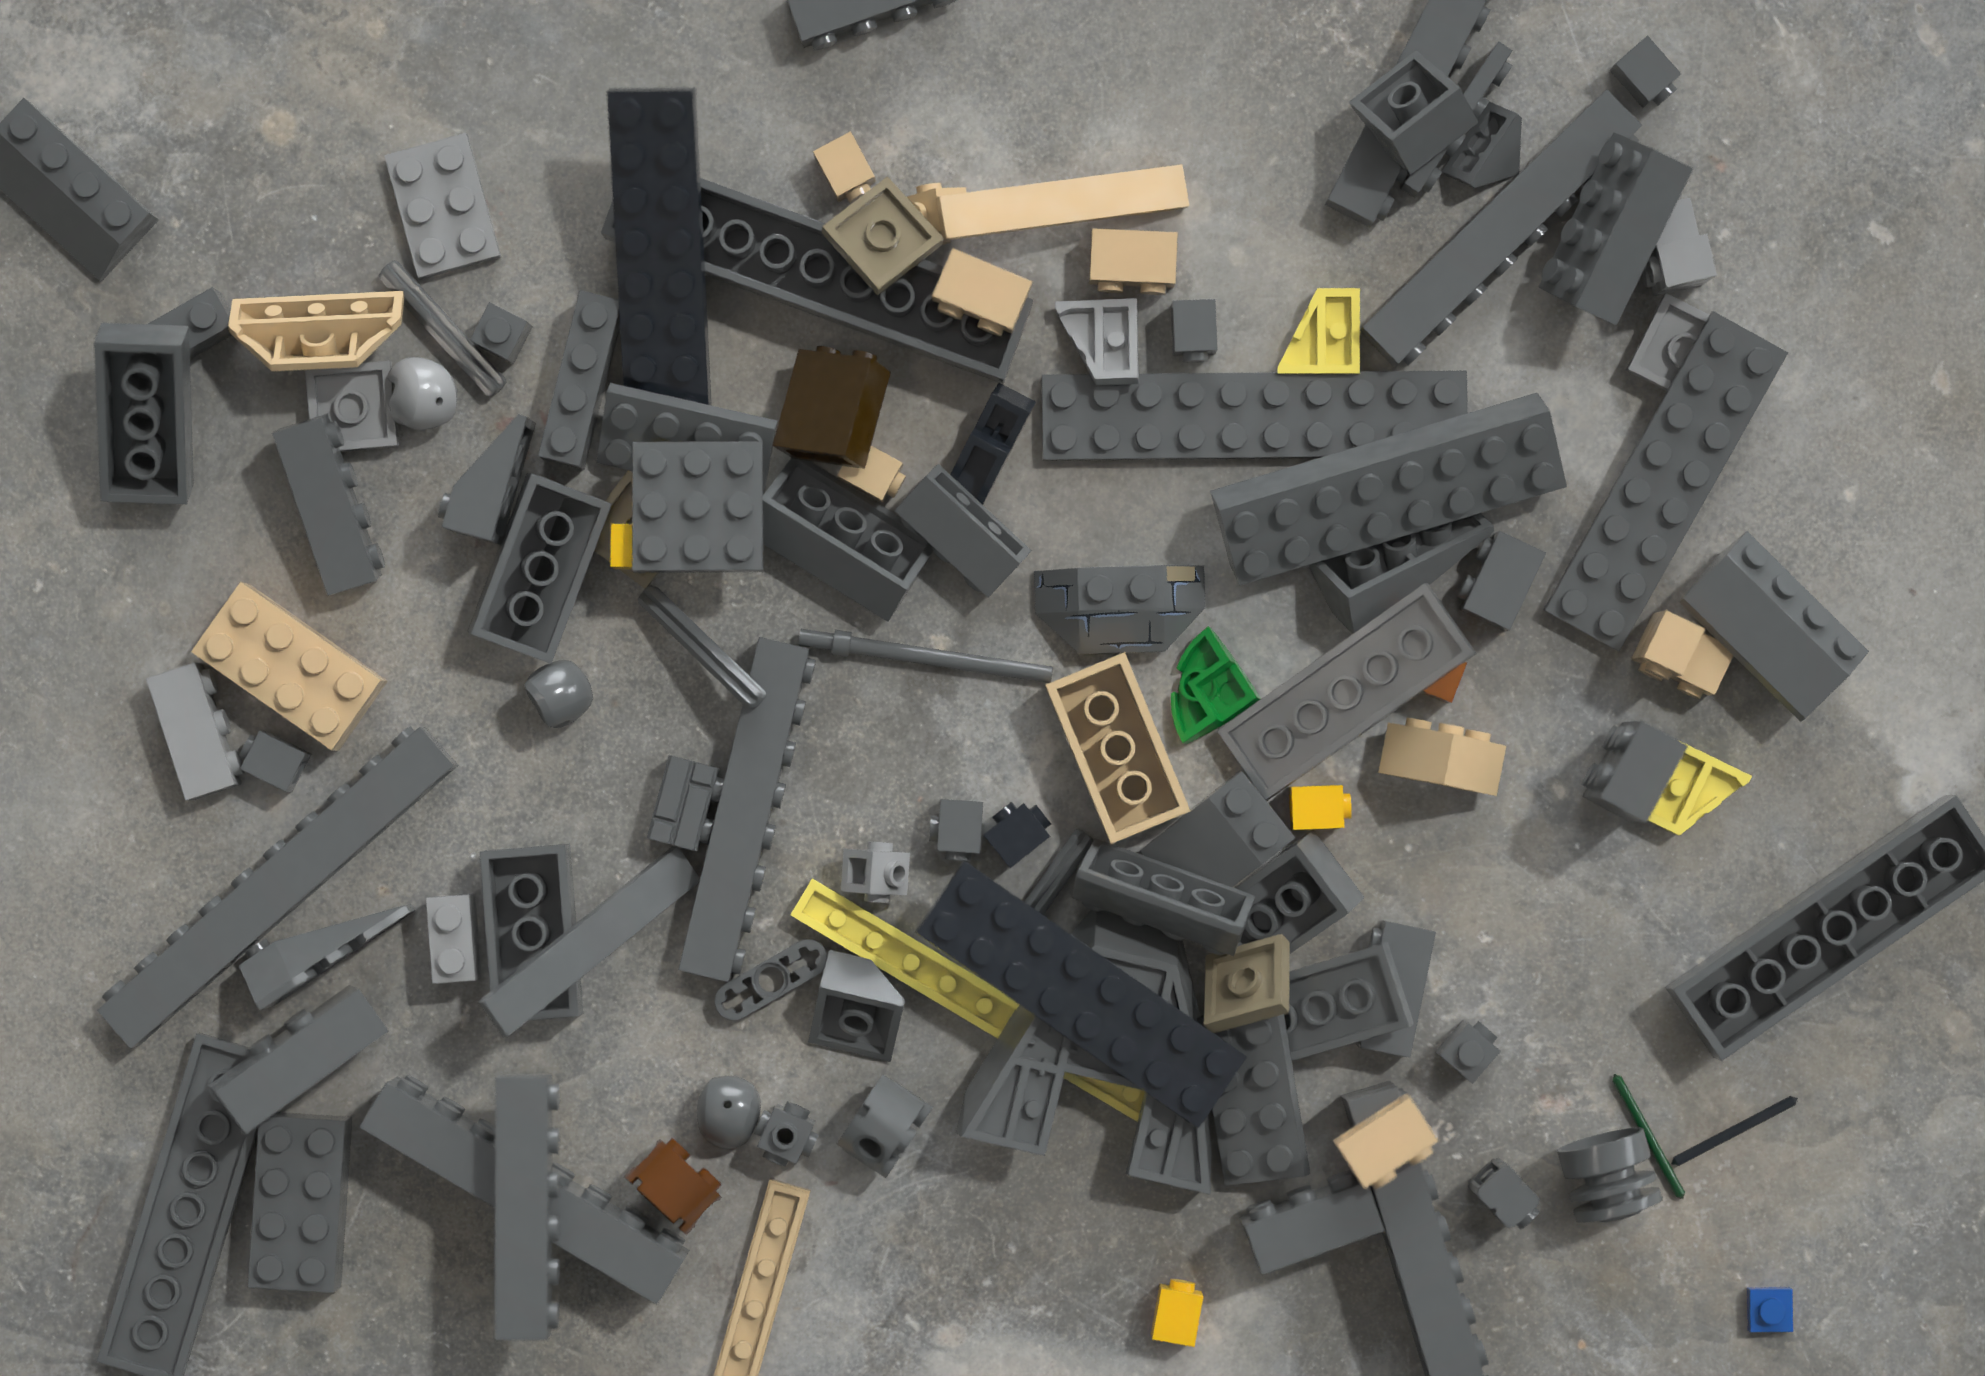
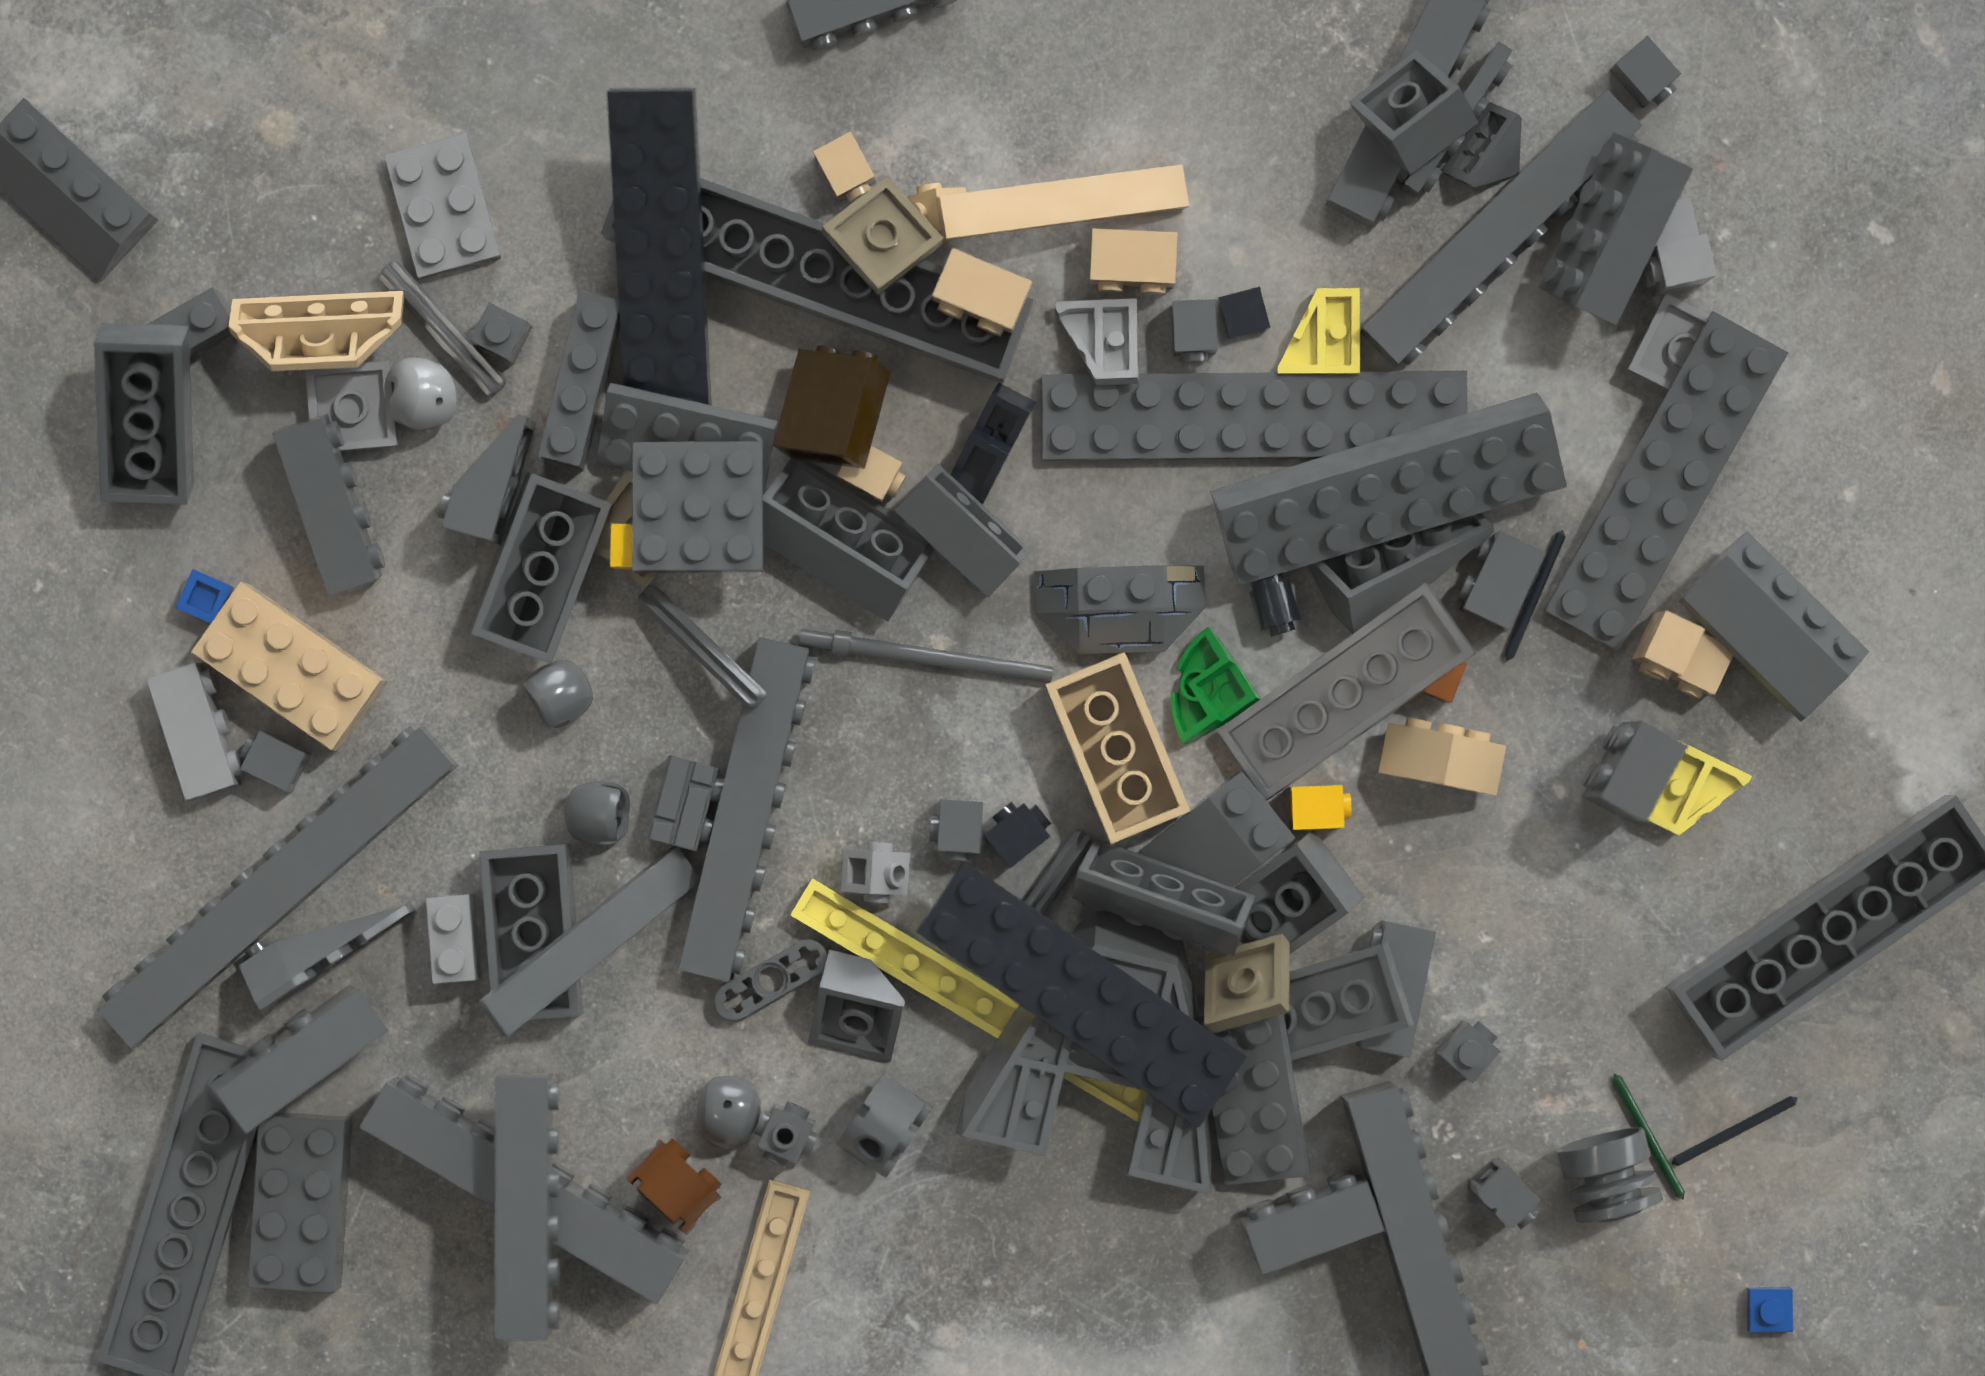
yellow brick [1151,1279,1204,1347] -> none
tan brick [1333,1094,1438,1189] -> none
none -> blue plate [175,569,234,624]
none -> dark grey helmet [565,781,630,845]
none -> black tile [1218,286,1271,339]
none -> black brick [1249,573,1301,637]
none -> black axle [1504,530,1566,661]

